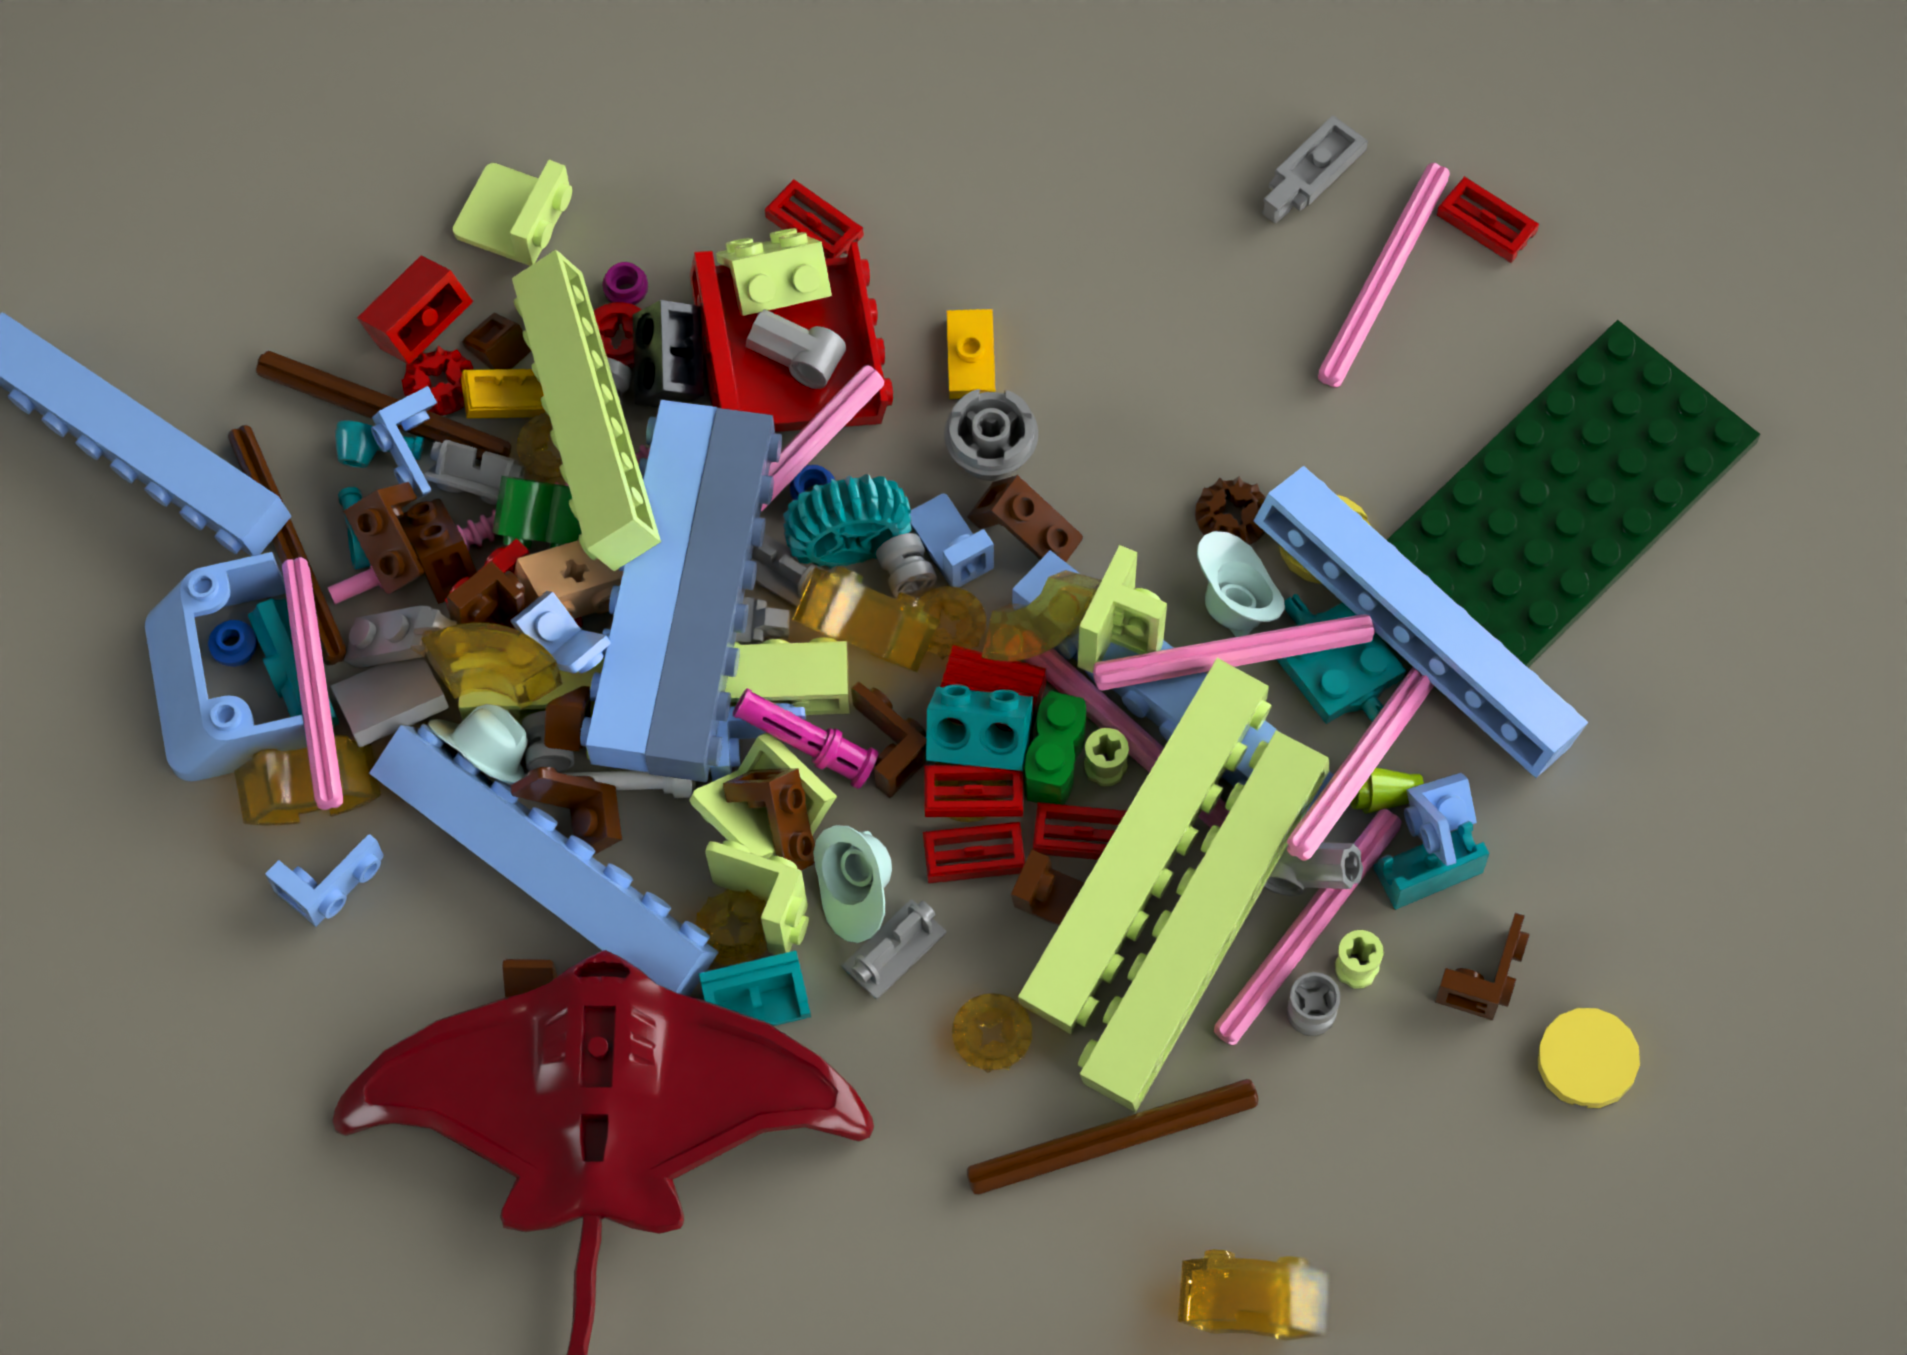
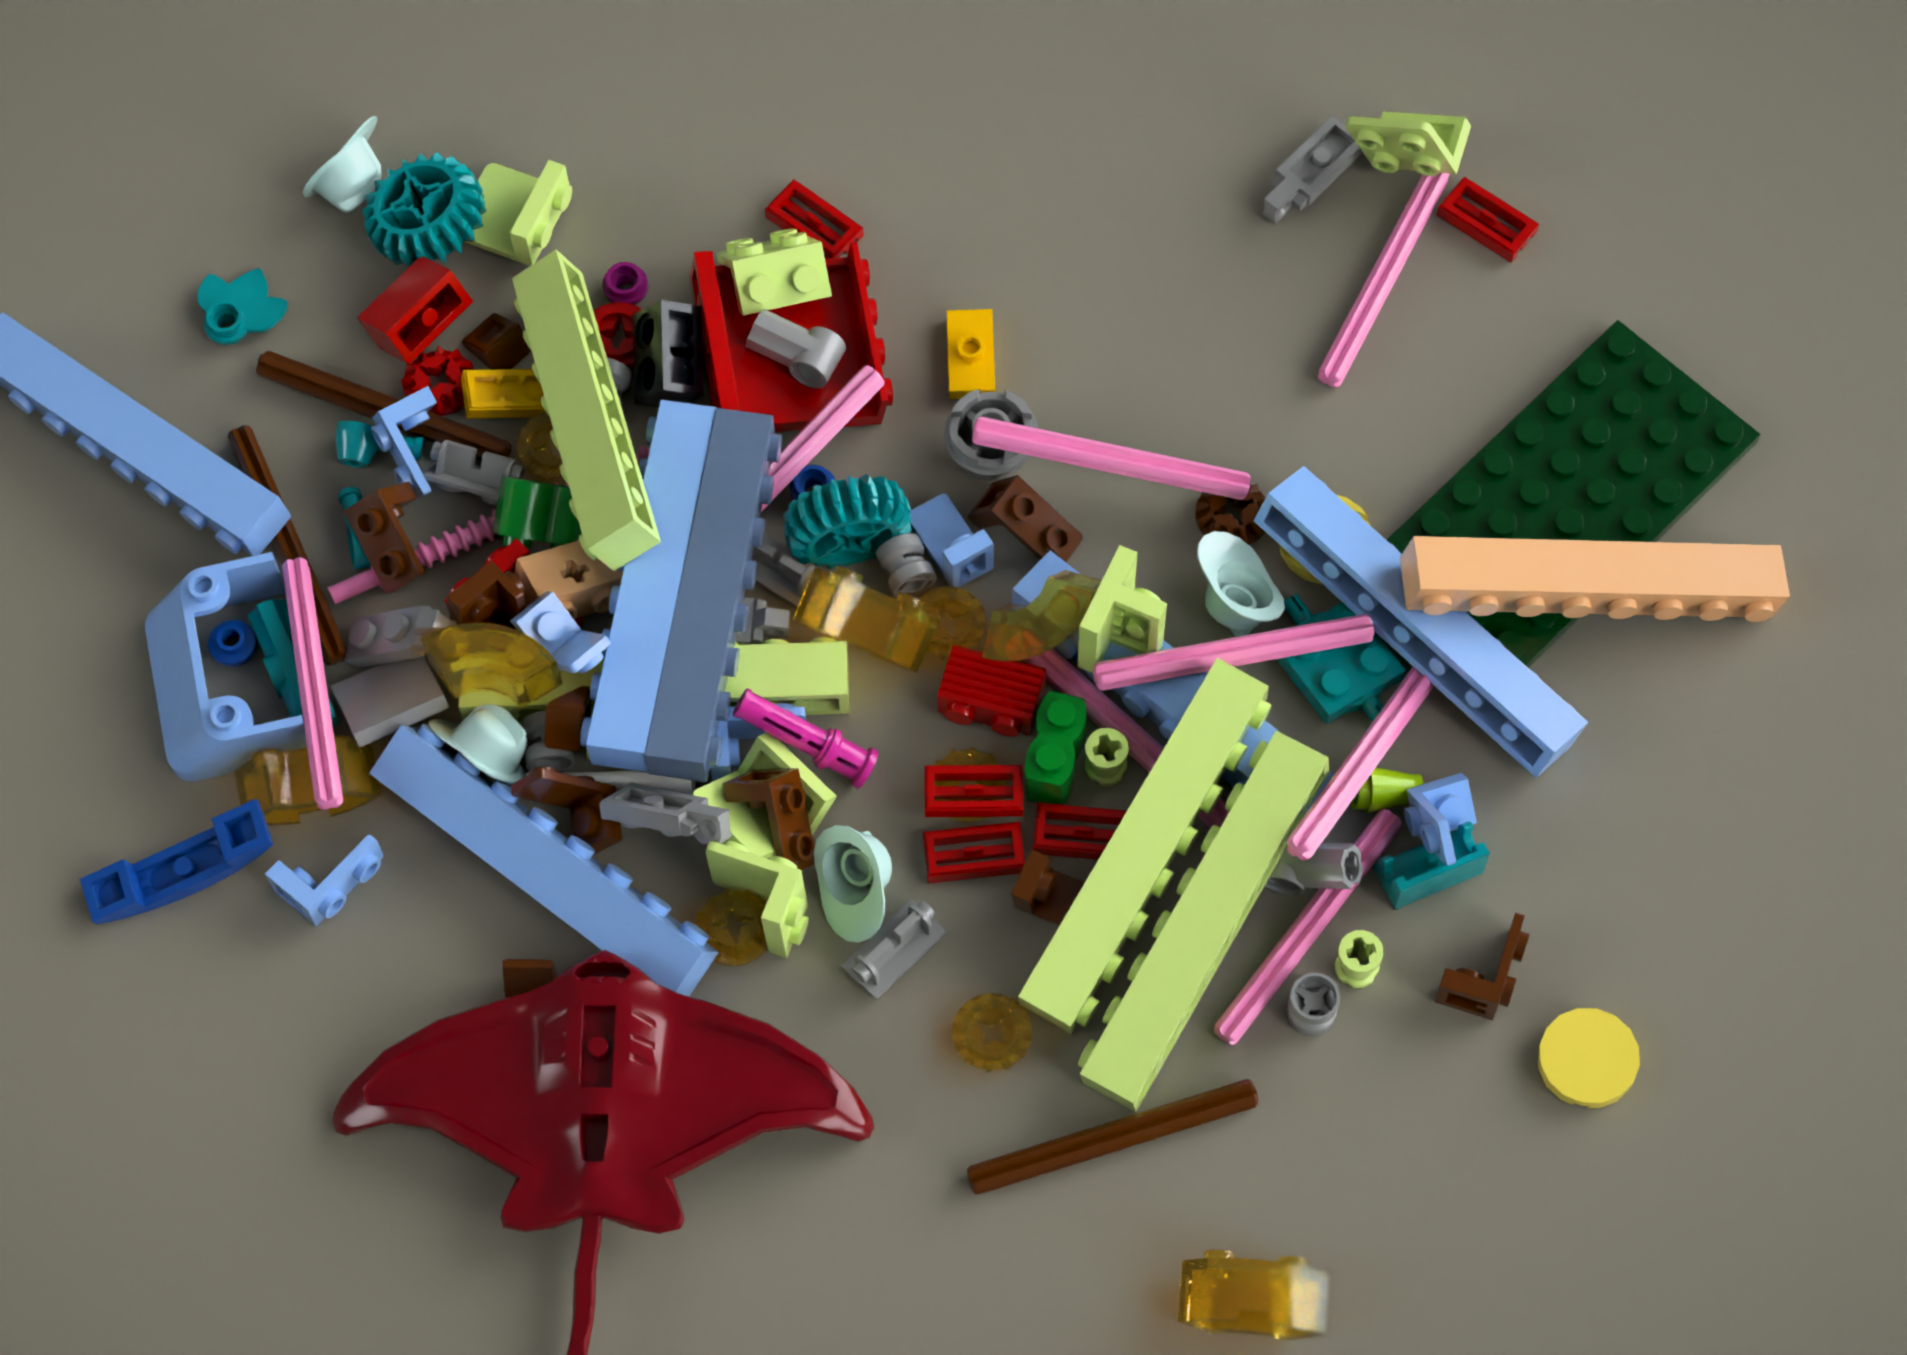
reddish brown bracket [398,498,477,604] -> none
teal hinge [698,950,811,1026] -> none
reddish brown bracket [851,681,927,798] -> none
teal brick [926,685,1033,771] -> none
none -> blue slope [80,798,273,925]
none -> teal plate [197,268,288,345]
none -> light aqua piece [302,116,382,213]
none -> teal gear [362,152,486,267]
none -> light grey hinge [599,783,732,844]
none -> bright pink axle [972,417,1250,500]
none -> yellowish green bracket [1345,111,1471,176]
none -> light nougat brick [1400,536,1790,622]

